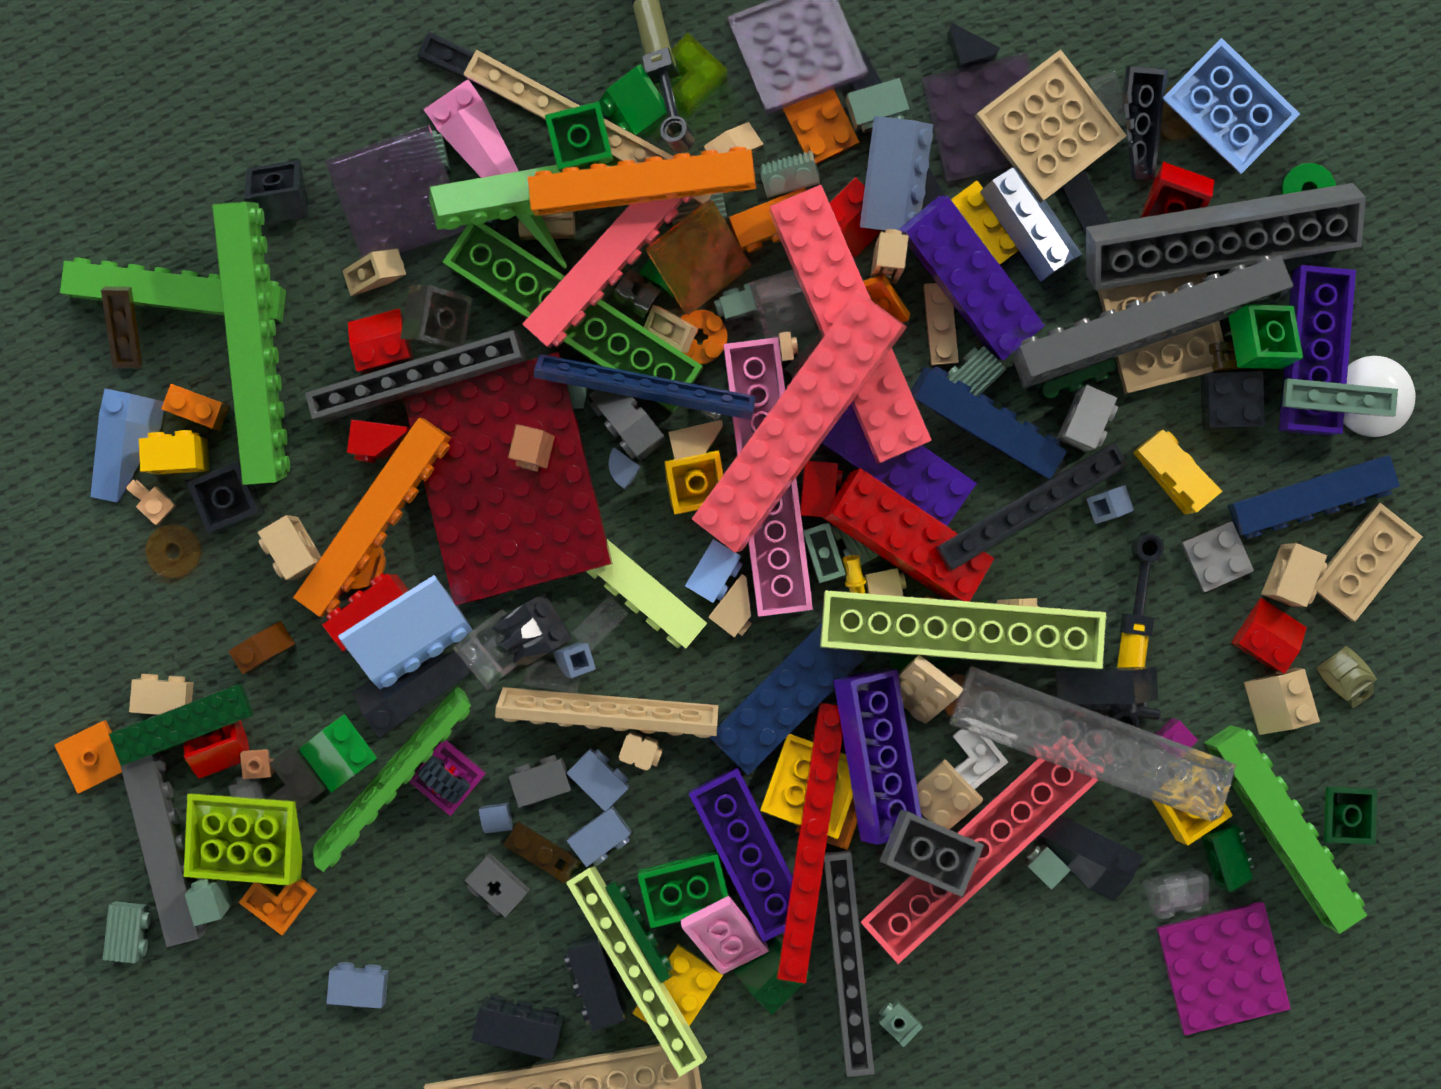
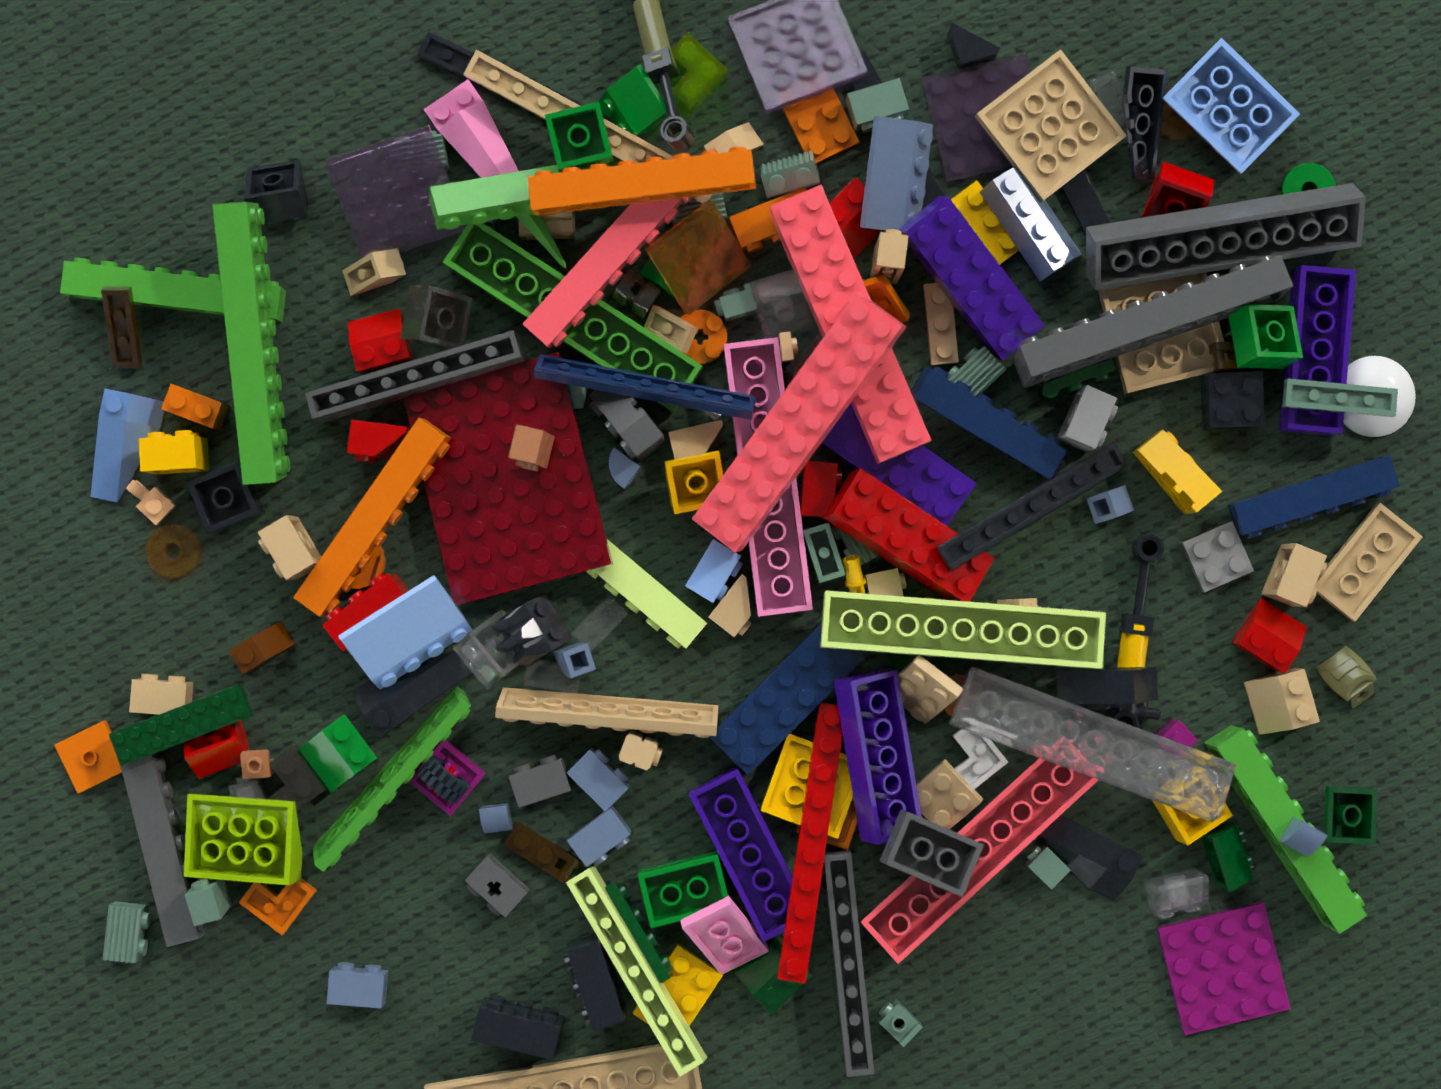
none -> sand blue brick [1280,817,1327,856]

